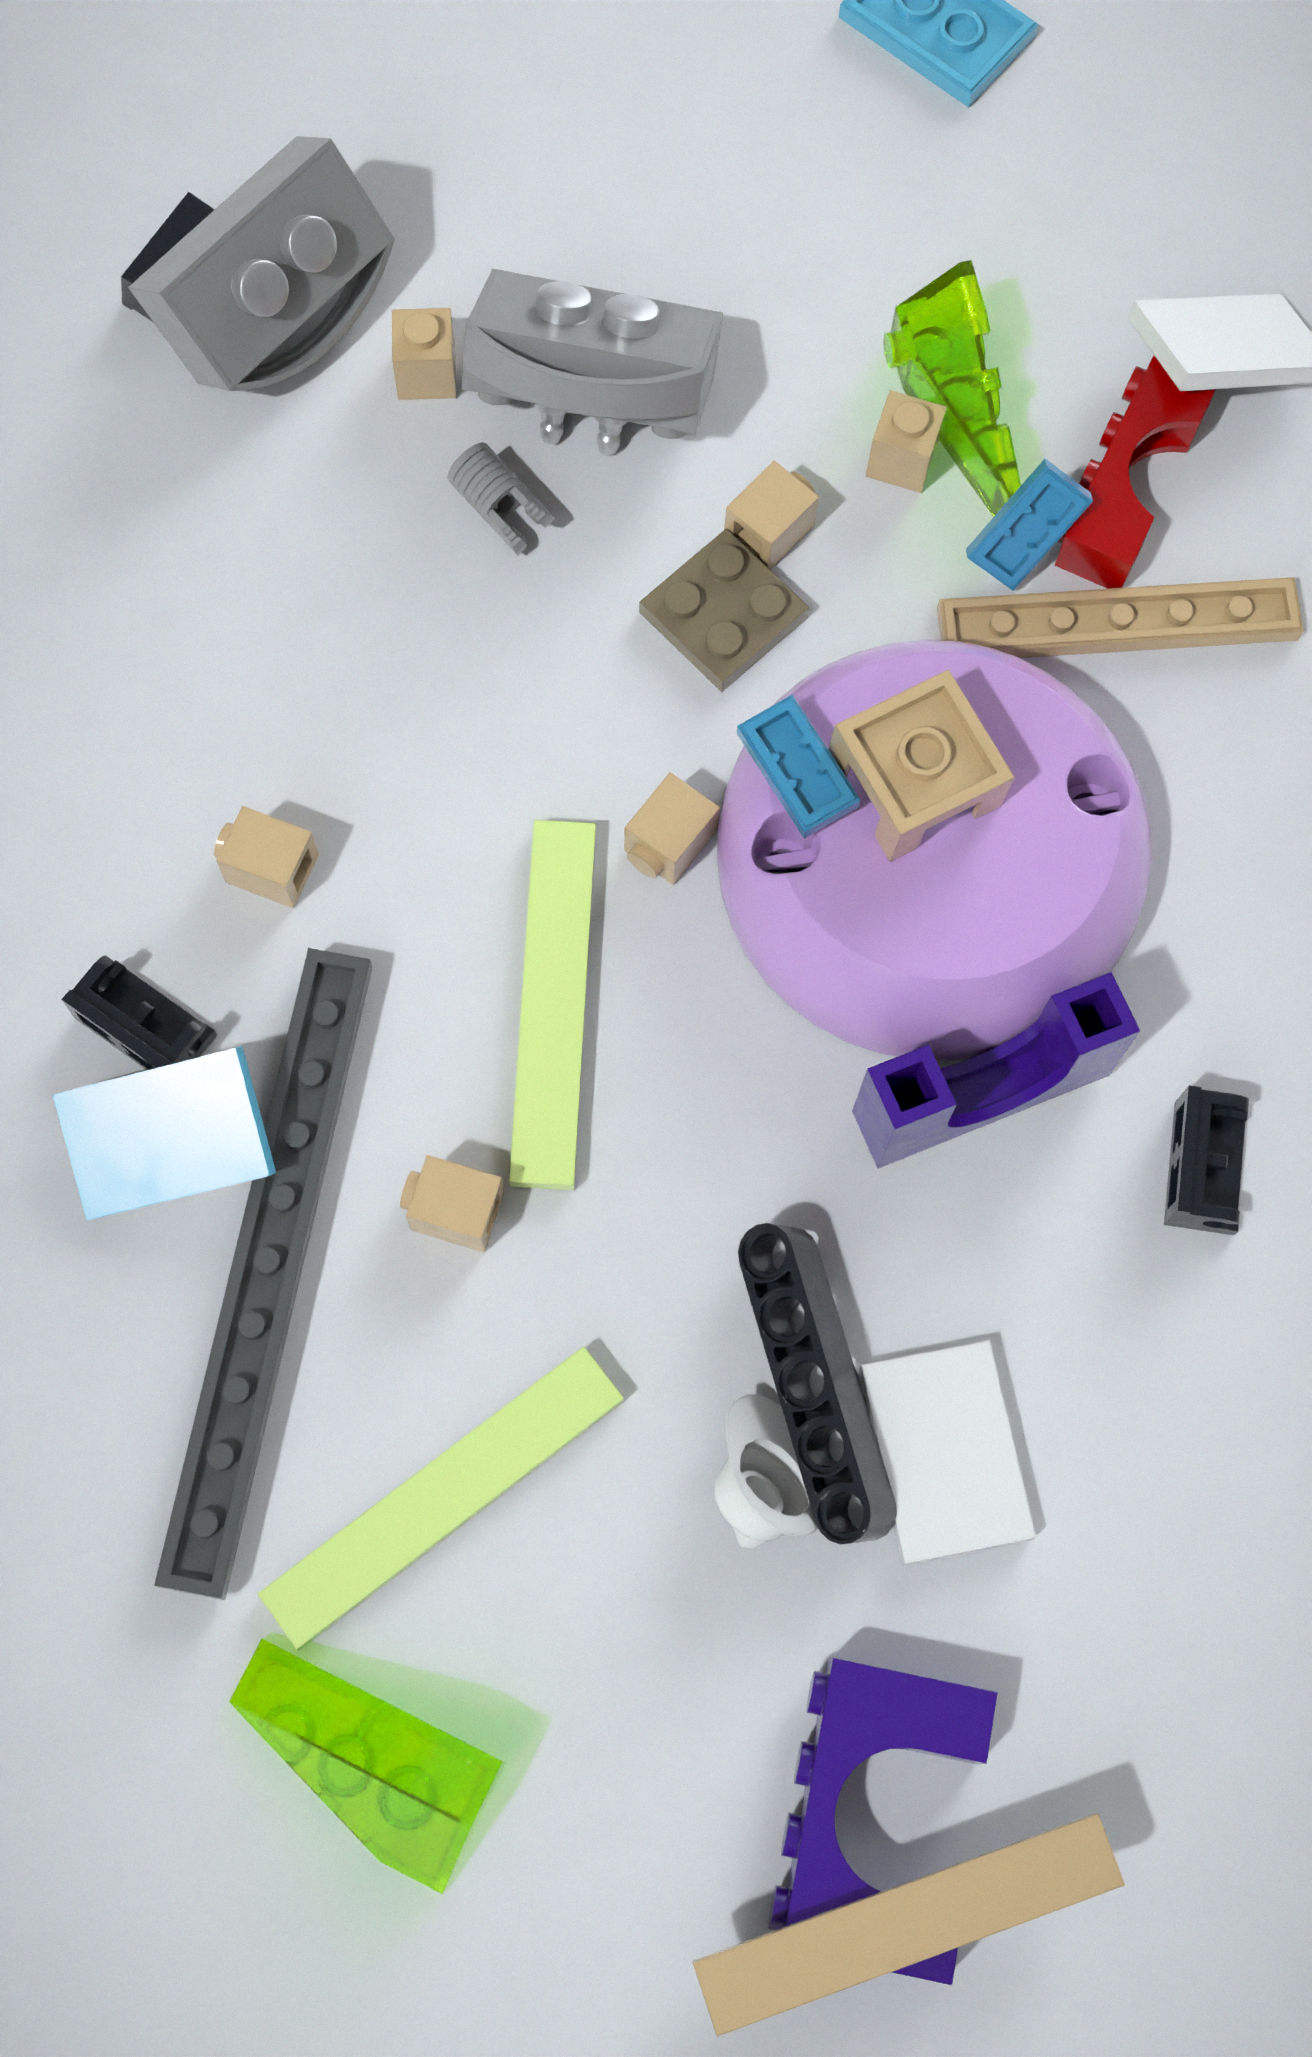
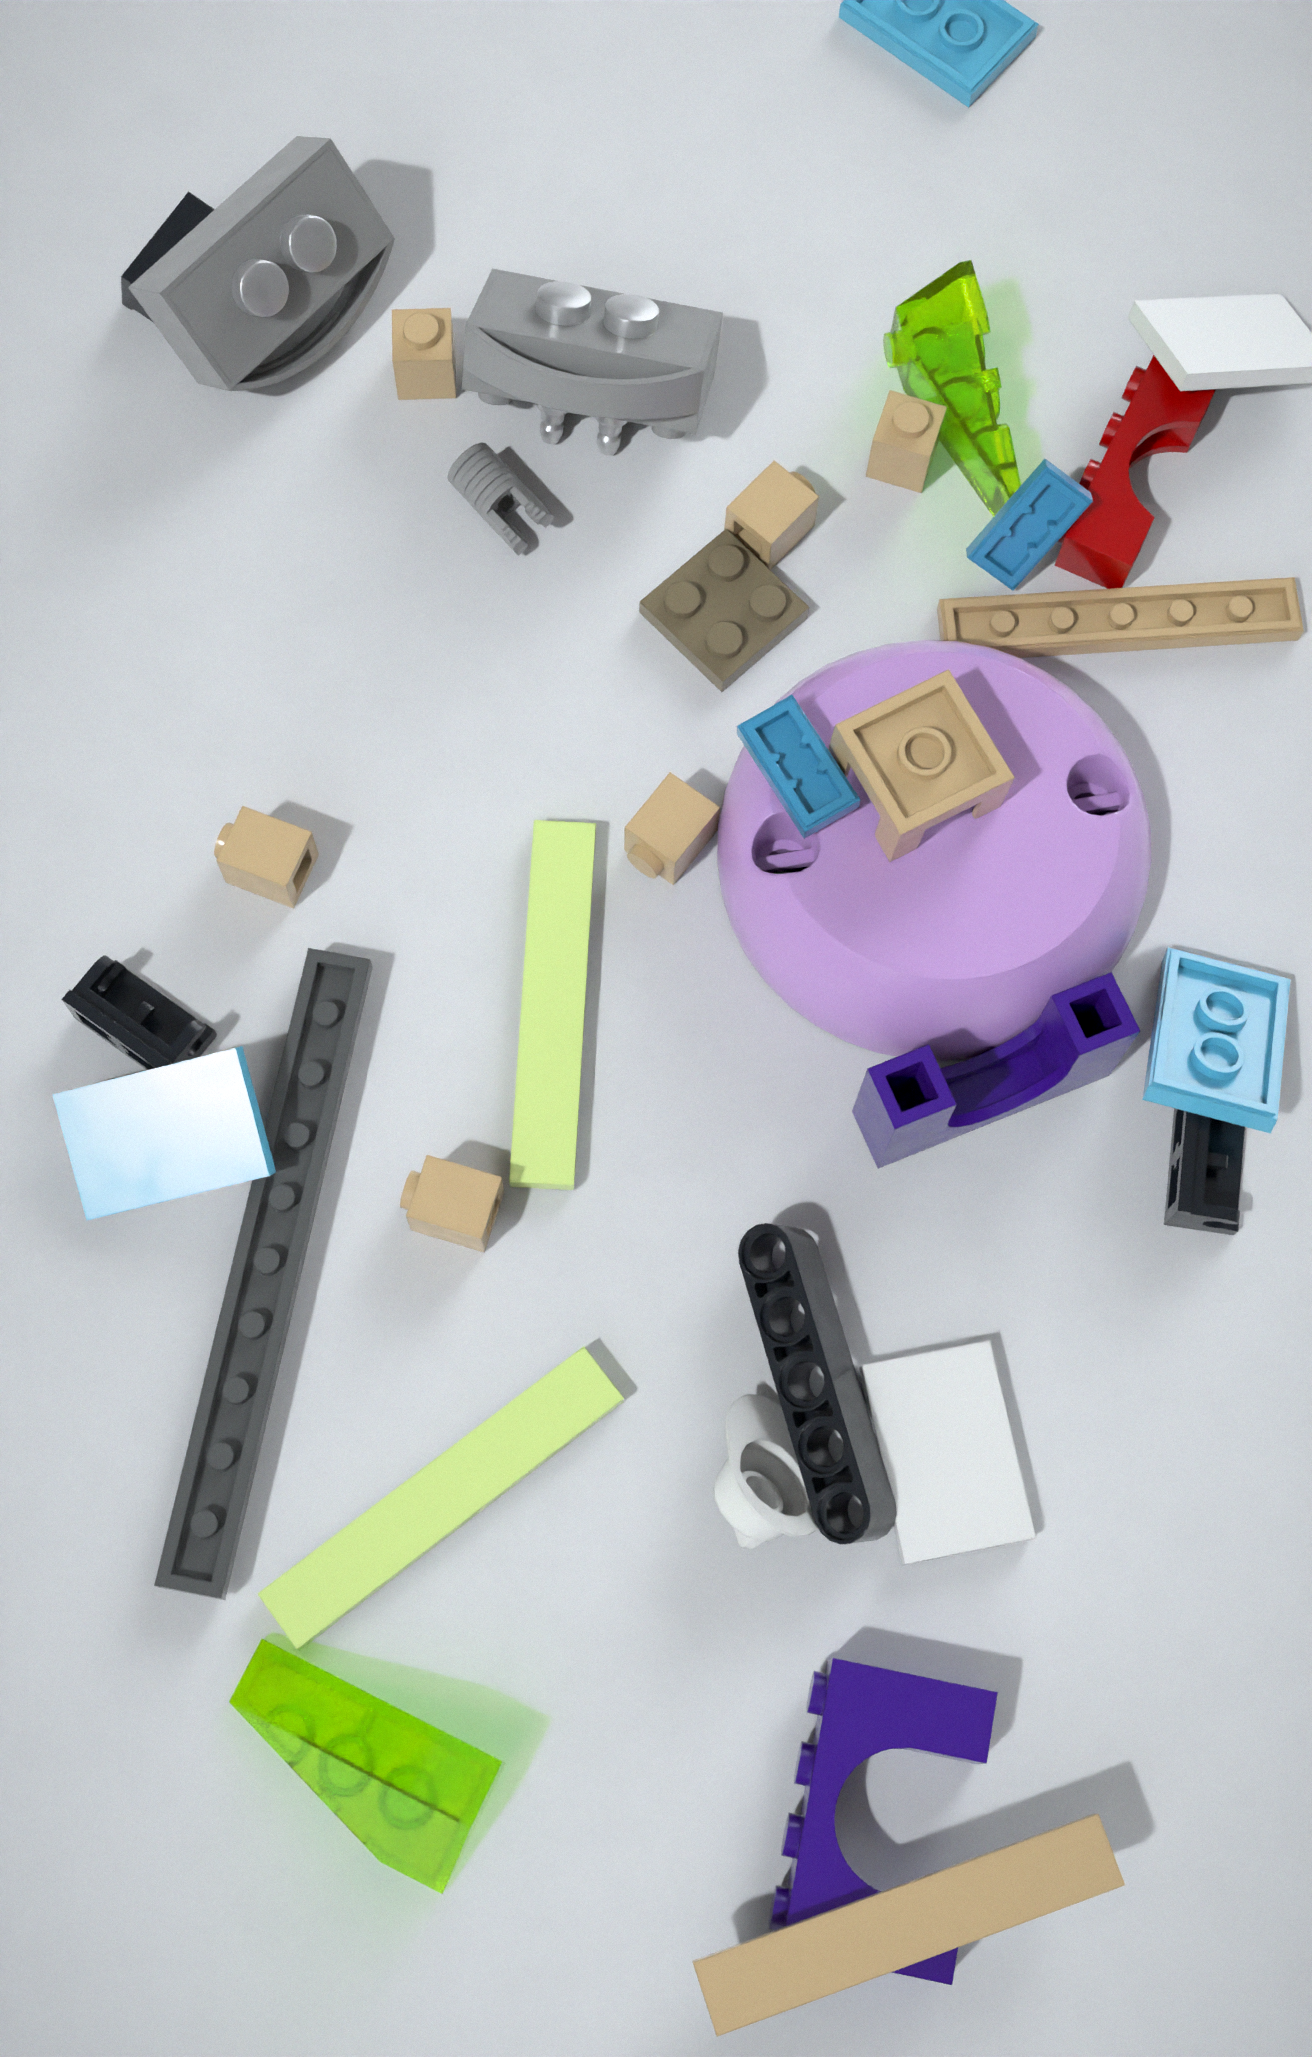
none -> medium azure tile [1142,947,1291,1134]

